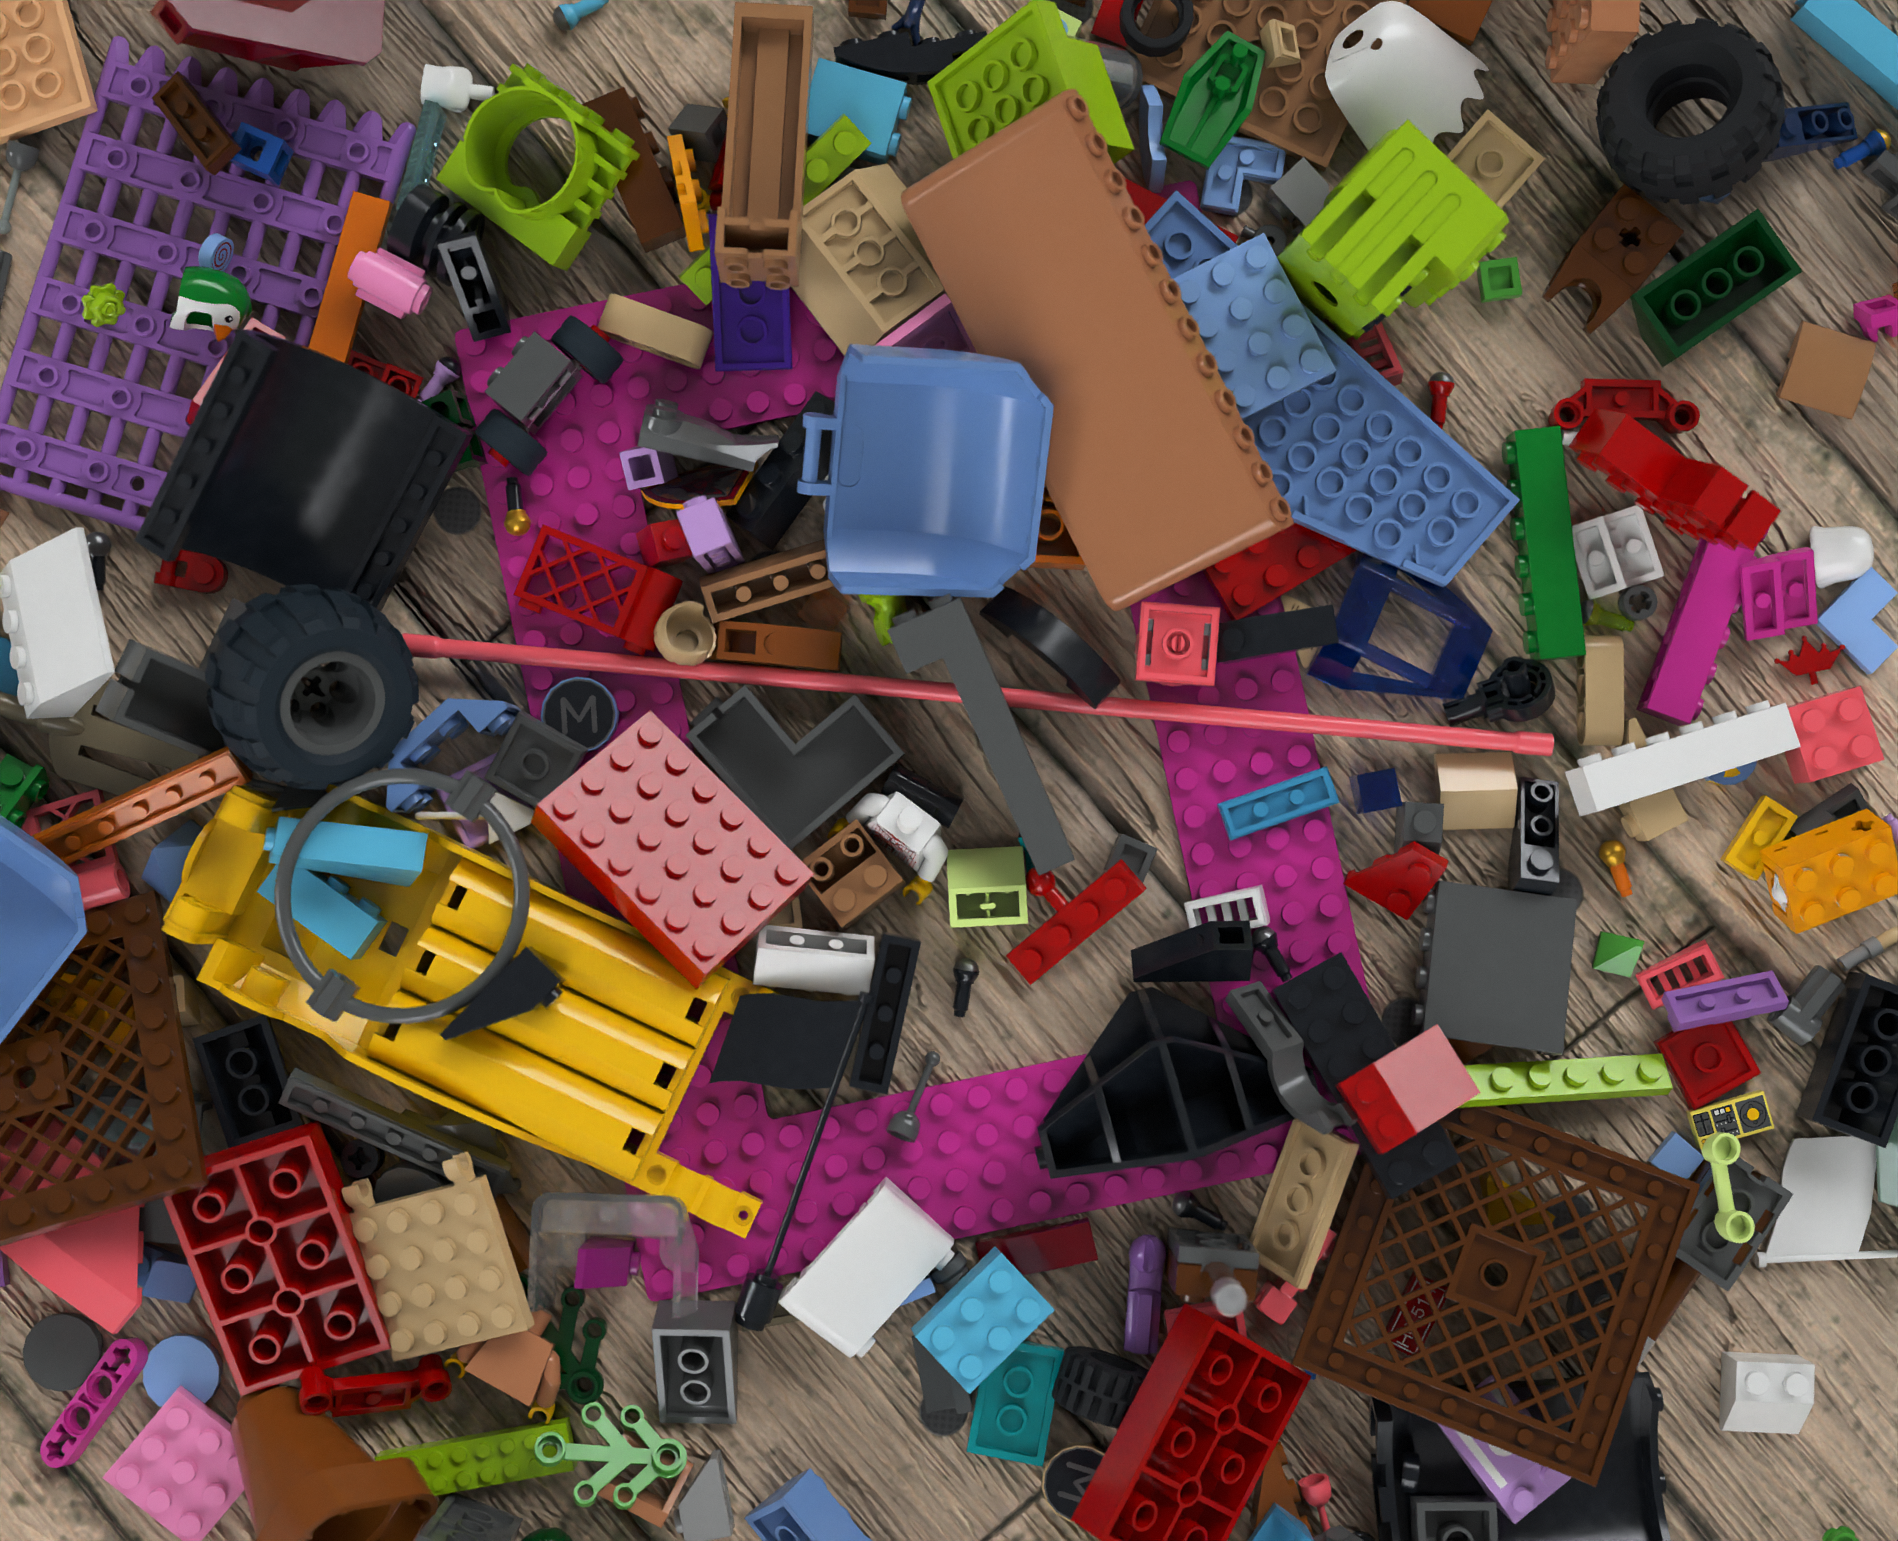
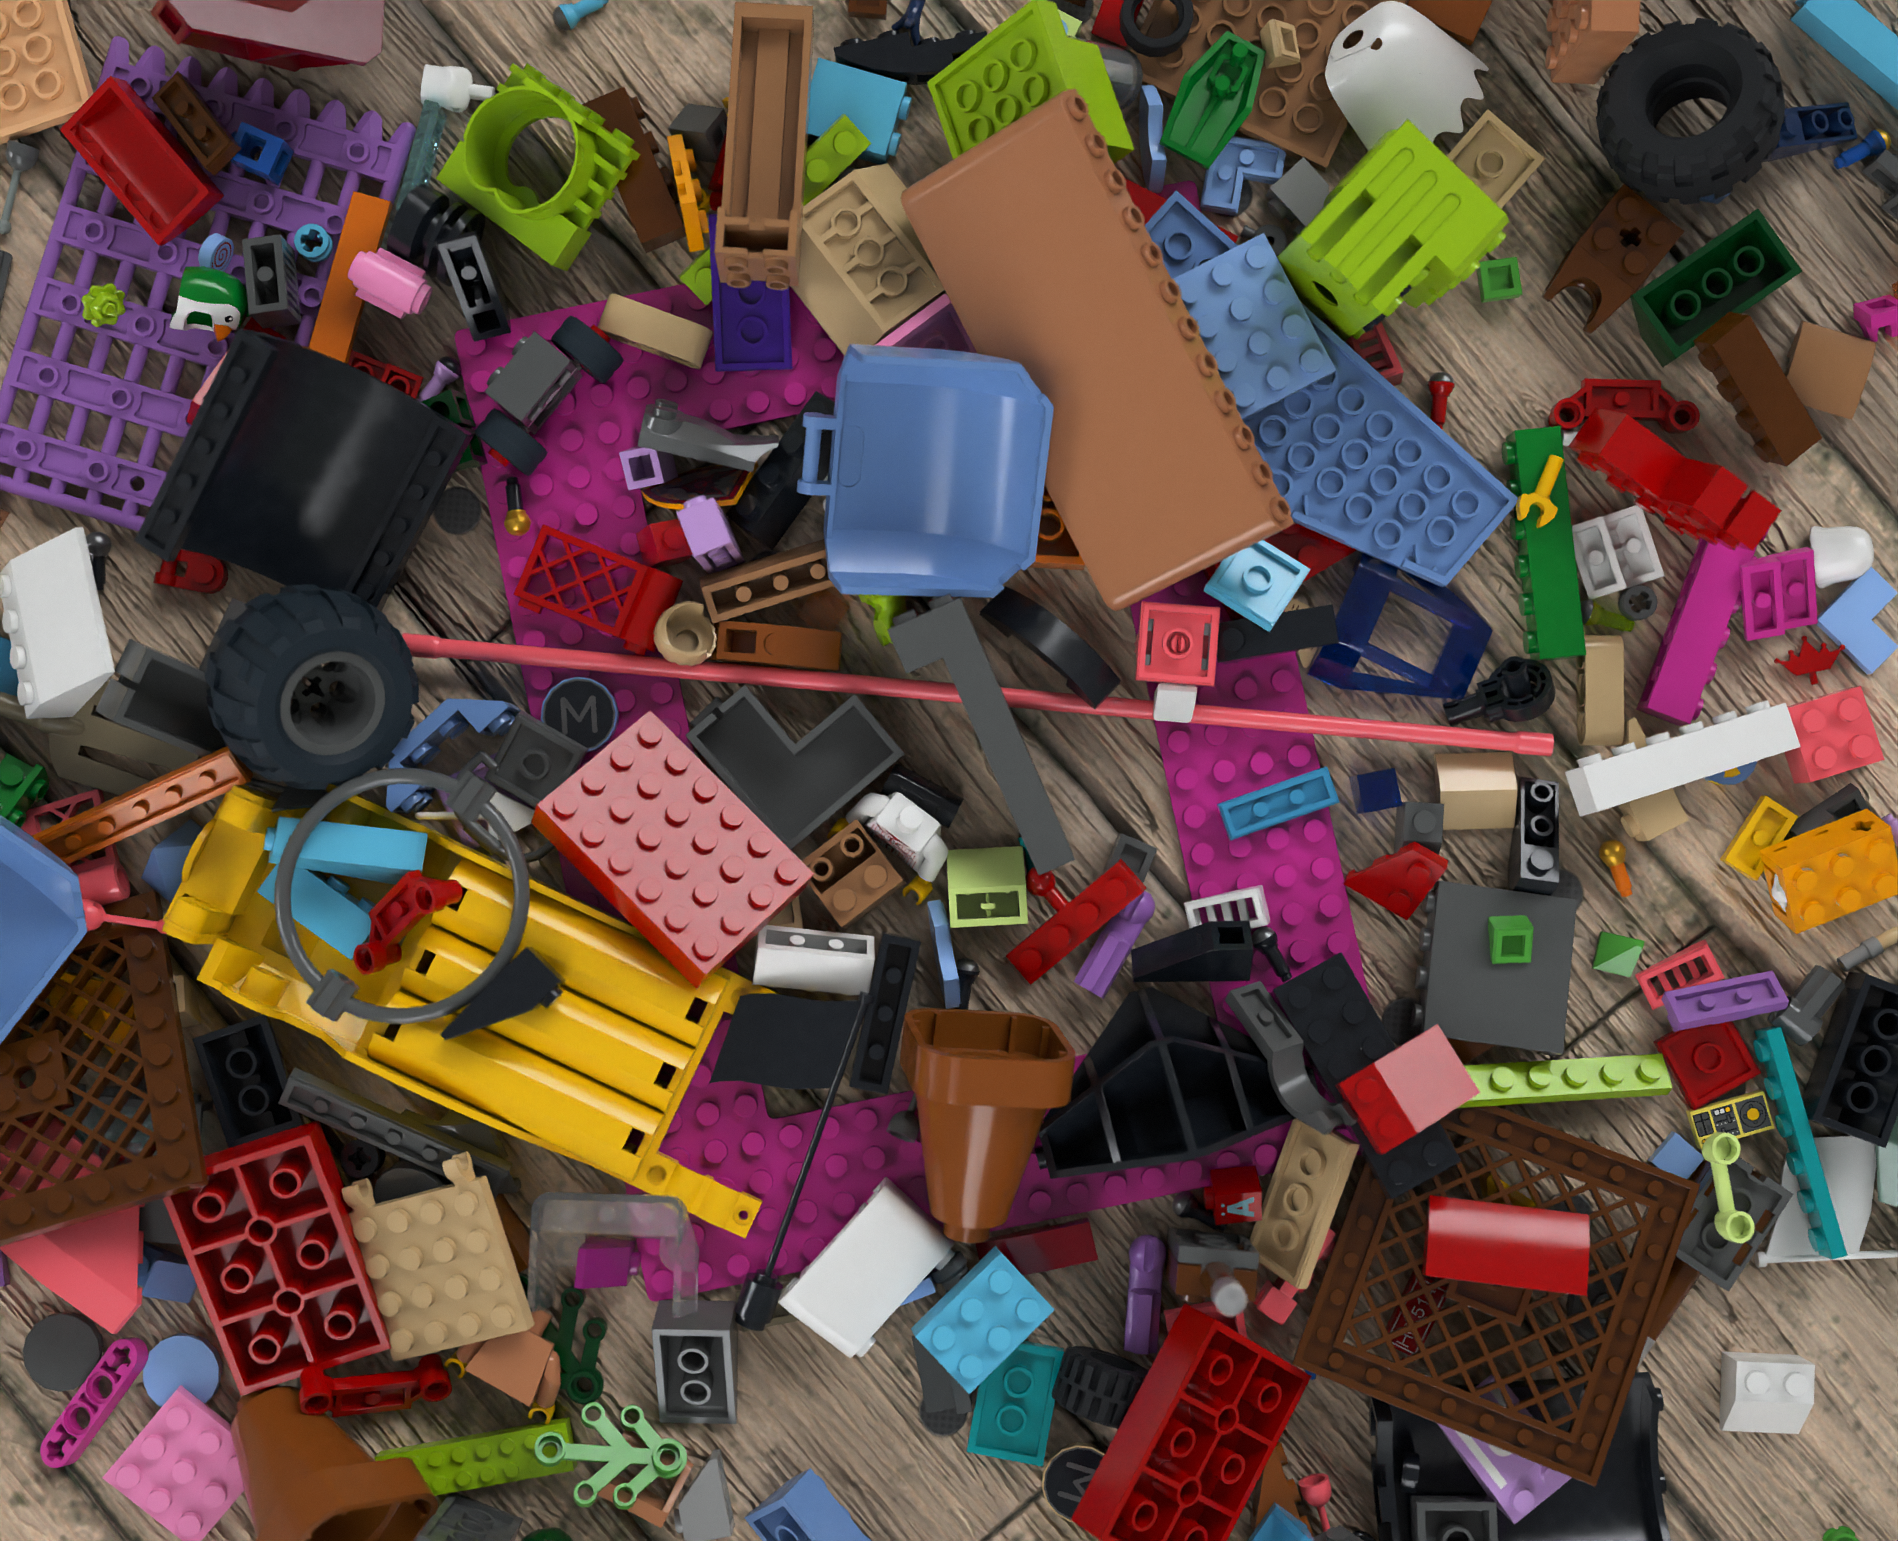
none -> red slope [60,76,224,246]
none -> coral hinge [82,899,167,934]
none -> dark grey brick [242,234,301,329]
none -> medium azure bush [294,224,333,262]
none -> red plate [353,870,462,975]
none -> dark grey piece [453,751,555,863]
none -> dark orange cone [900,1008,1076,1243]
none -> light blue tile [927,900,961,1009]
none -> medium lavender piece [1074,891,1155,999]
none -> white slope [1153,683,1197,723]
none -> medium azure tile [1203,540,1311,632]
none -> red brick [1203,1165,1262,1225]
none -> red slope [1422,1195,1590,1296]
none -> bright green slope [1488,915,1534,964]
none -> yellow bar [1516,455,1564,528]
none -> reddish brown brick [1693,312,1822,467]
none -> teal plate [1753,1026,1848,1260]

